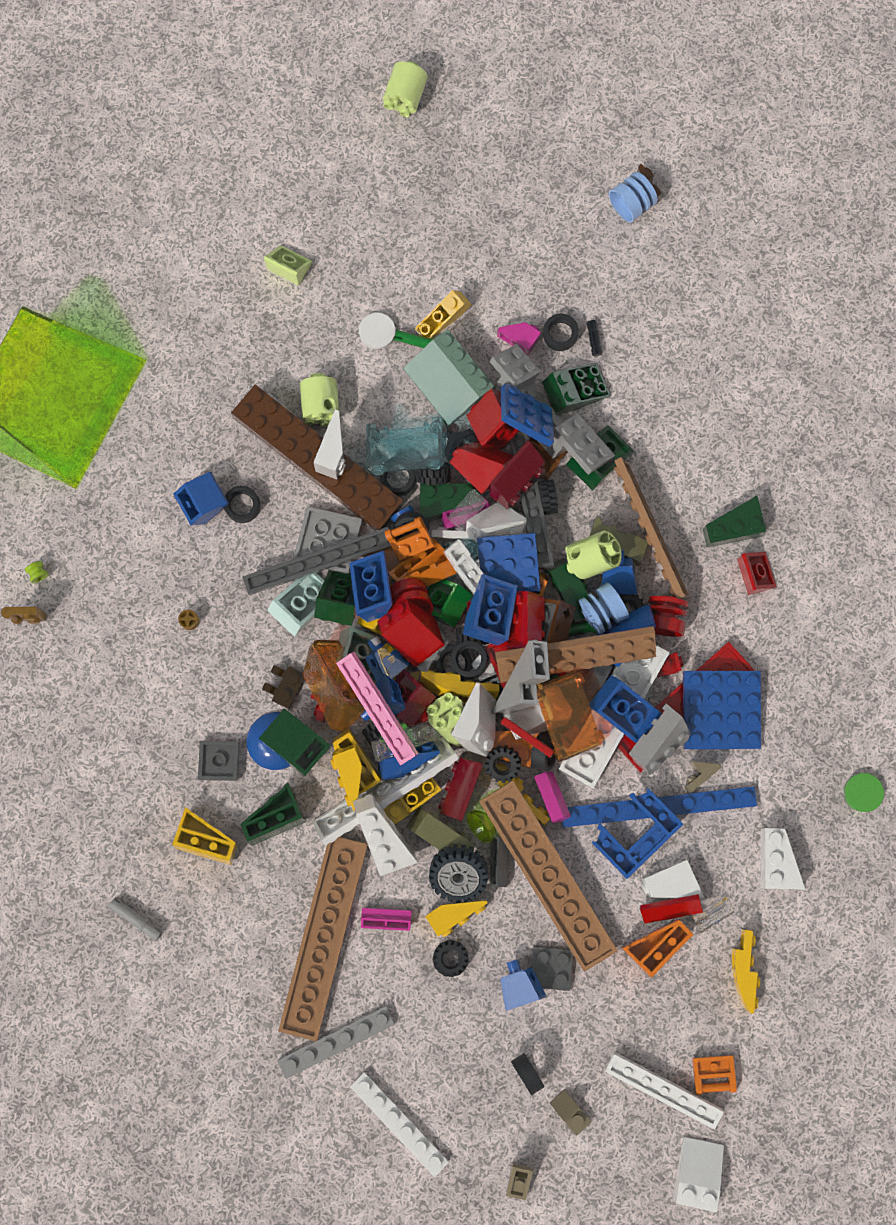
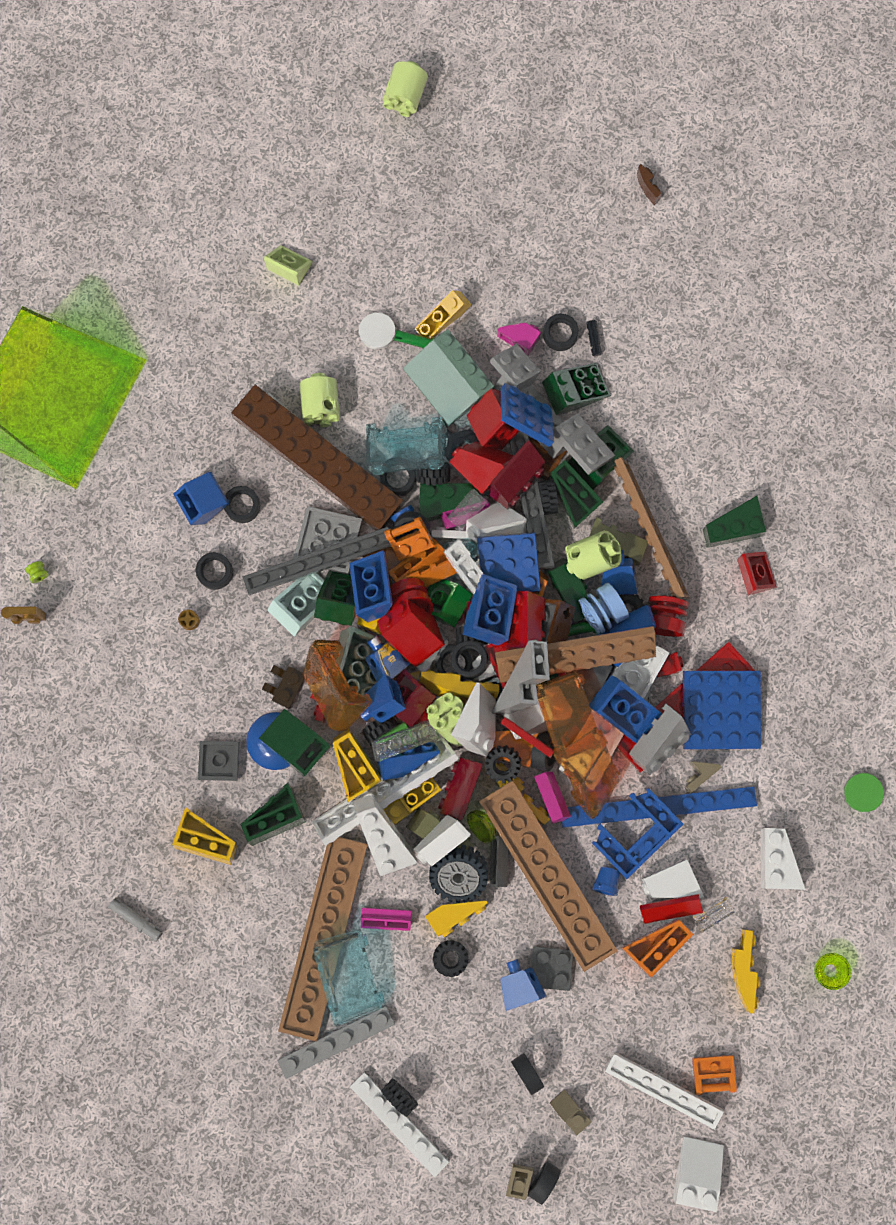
white slope [314,409,346,479] -> none
yellow slope [330,744,362,811] -> none
bright pink plate [336,652,419,765] -> none
light blue wheel [609,171,658,223] -> none
none -> black tyre [195,552,233,590]
none -> clear light blue windscreen [313,929,385,1027]
none -> black tyre [381,1078,418,1117]
none -> white slope [414,815,471,866]
none -> black tyre [527,1162,561,1205]
none -> dark green wedge [550,460,603,529]
none -> clear orange windscreen [554,729,620,820]
none -> blue piece [592,867,620,896]
none -> clear neon green piece [814,953,852,990]

